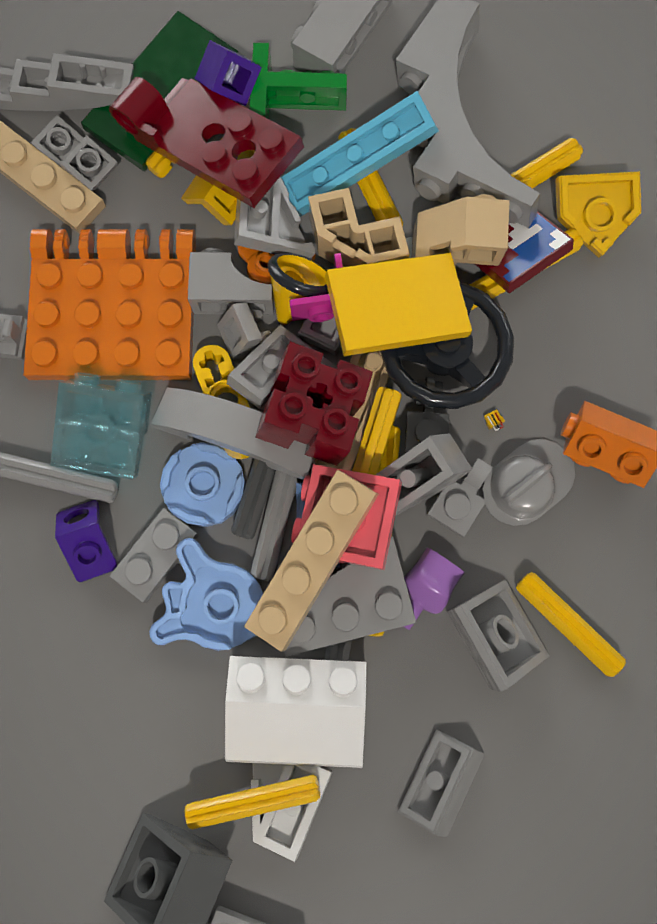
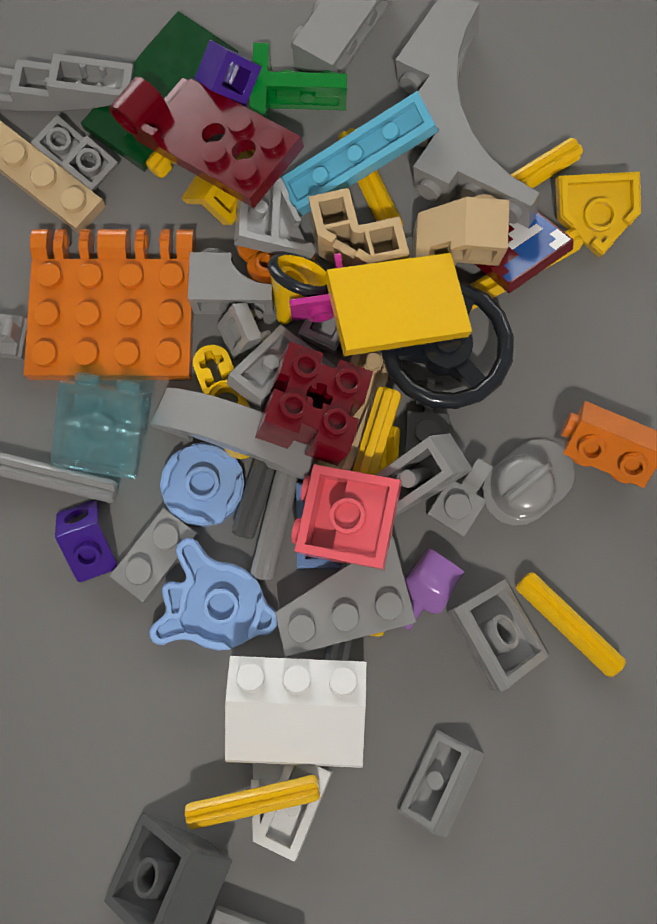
tan plate [244,470,379,652] -> none
yellow piece [484,409,505,431] -> none

